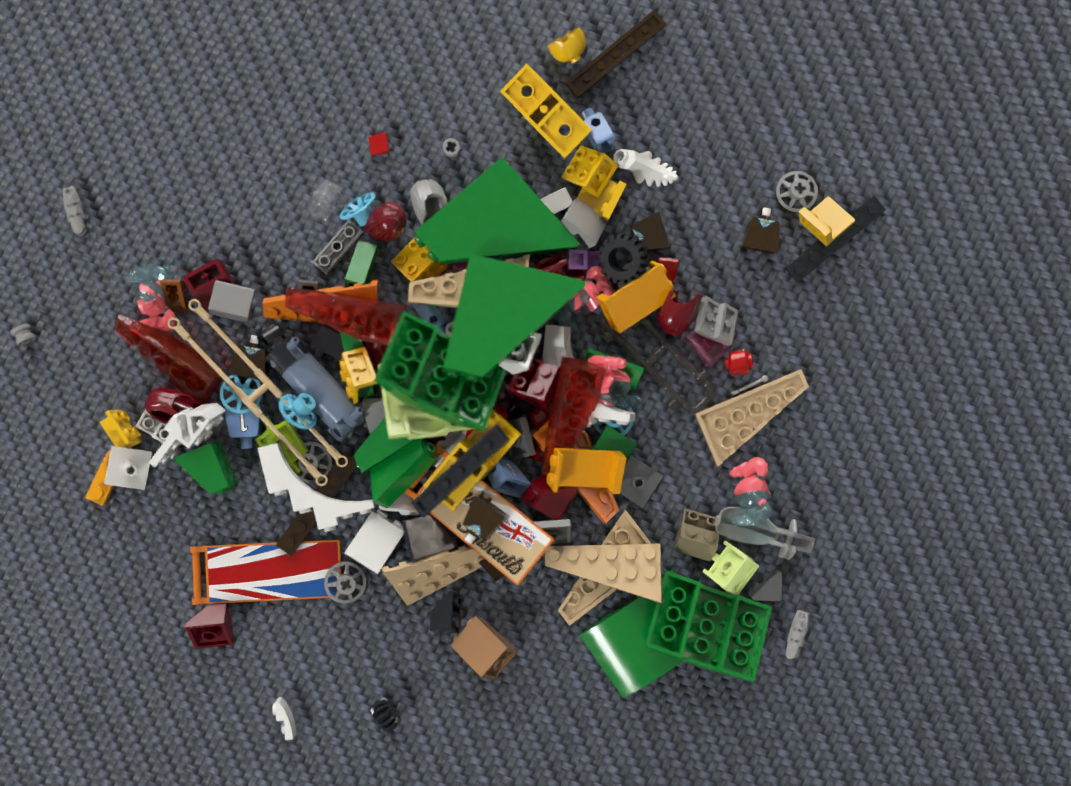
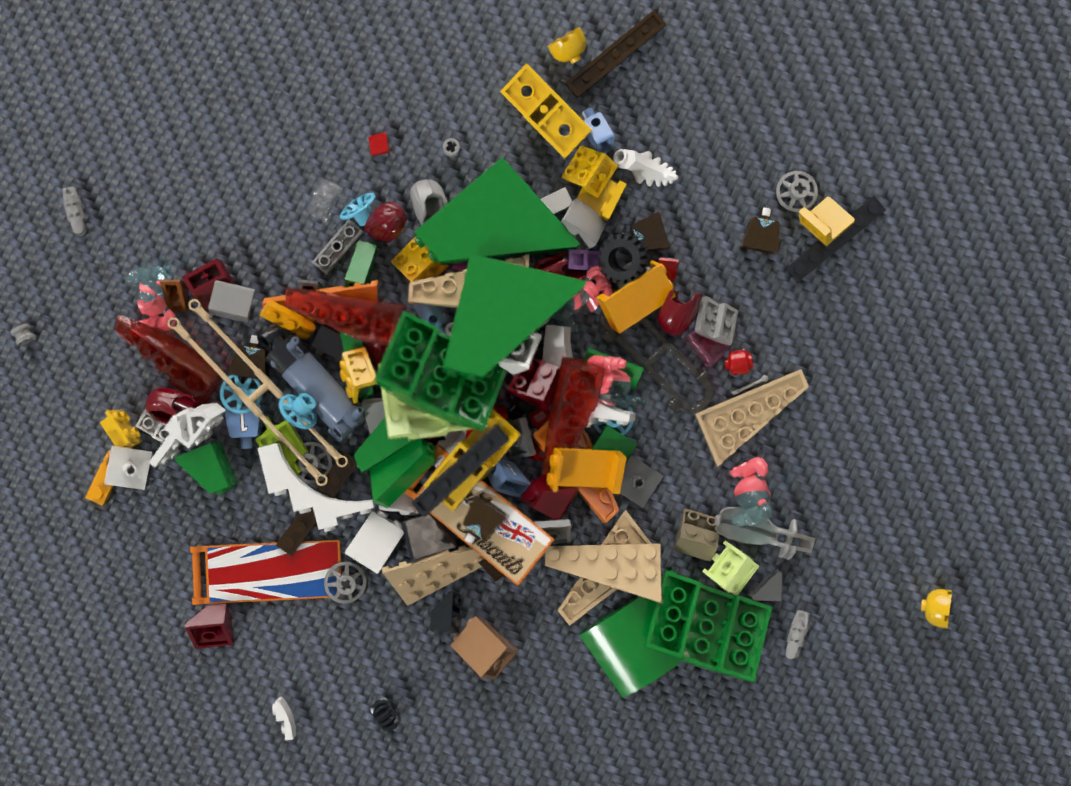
none -> light orange hinge [259,300,316,340]
none -> yellow cylinder [921,589,952,629]

